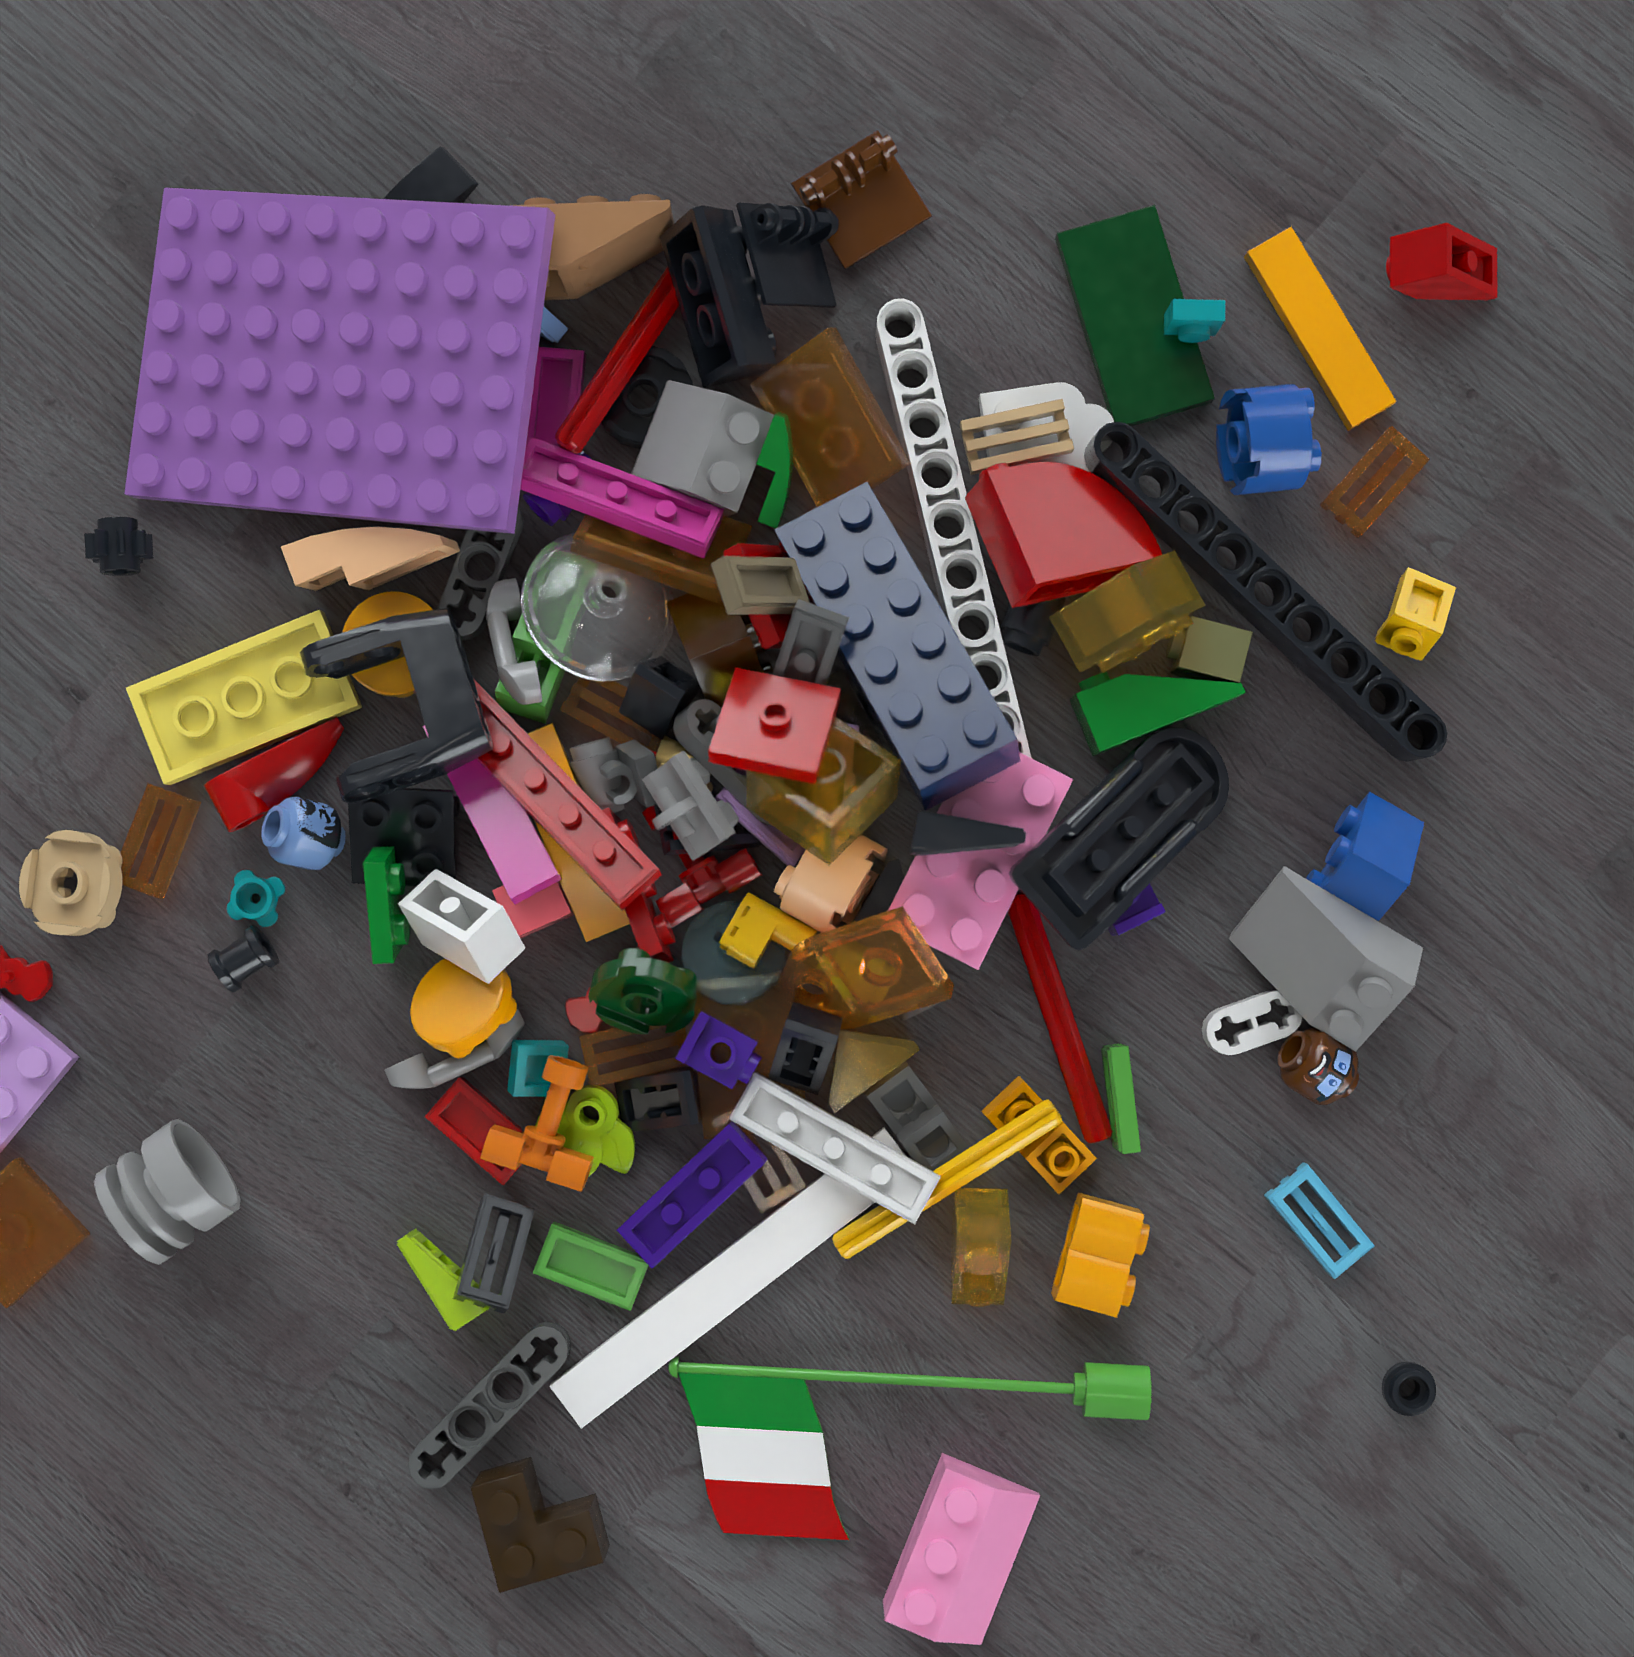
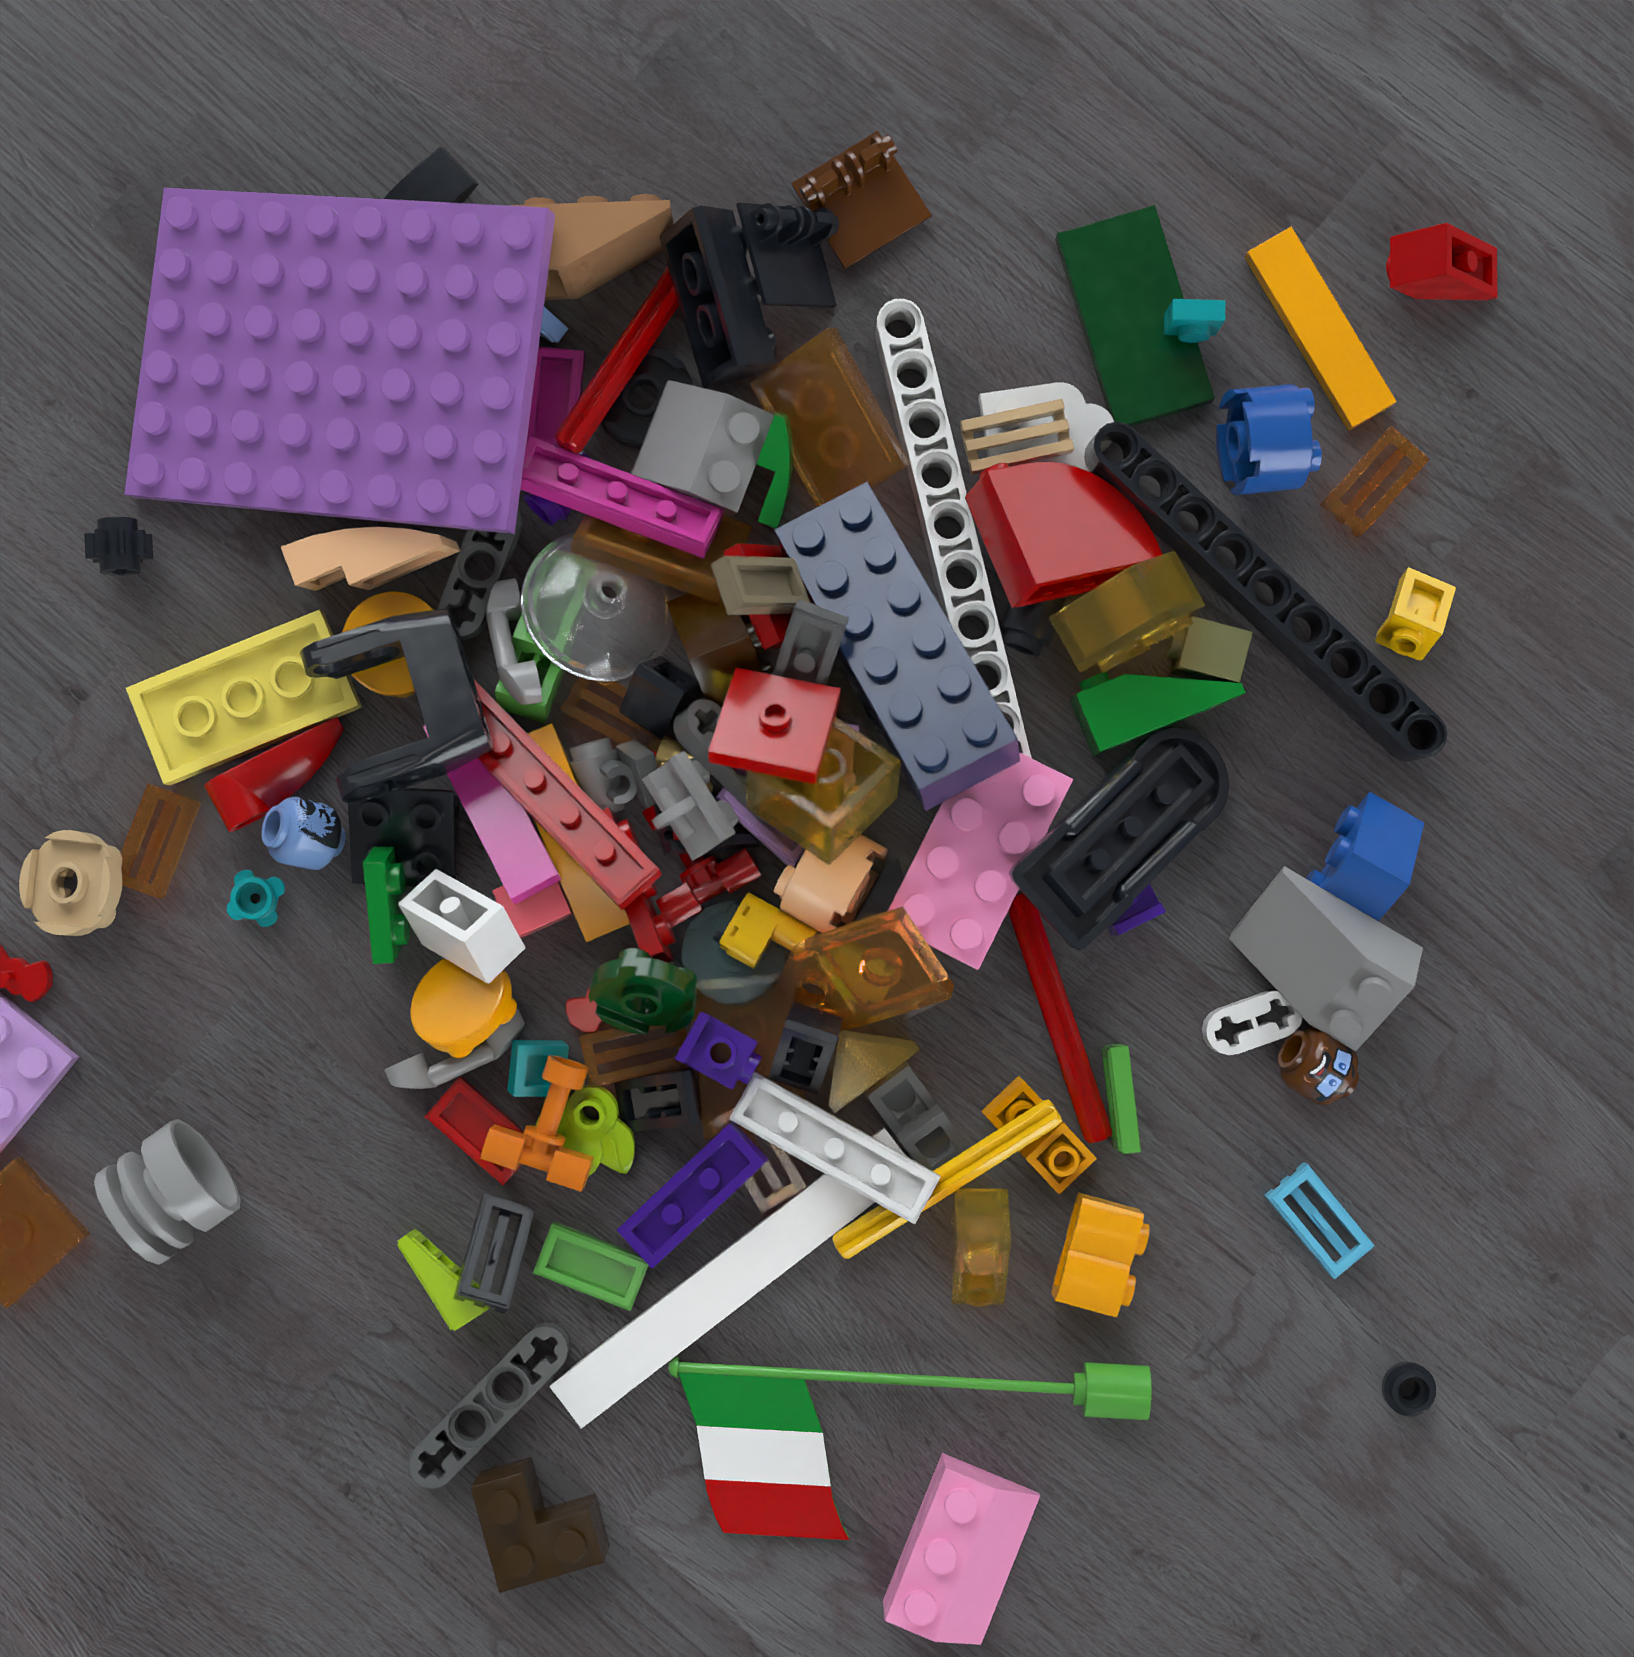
black bush [207,925,279,993] -> none
black slope [909,810,1026,856] -> none

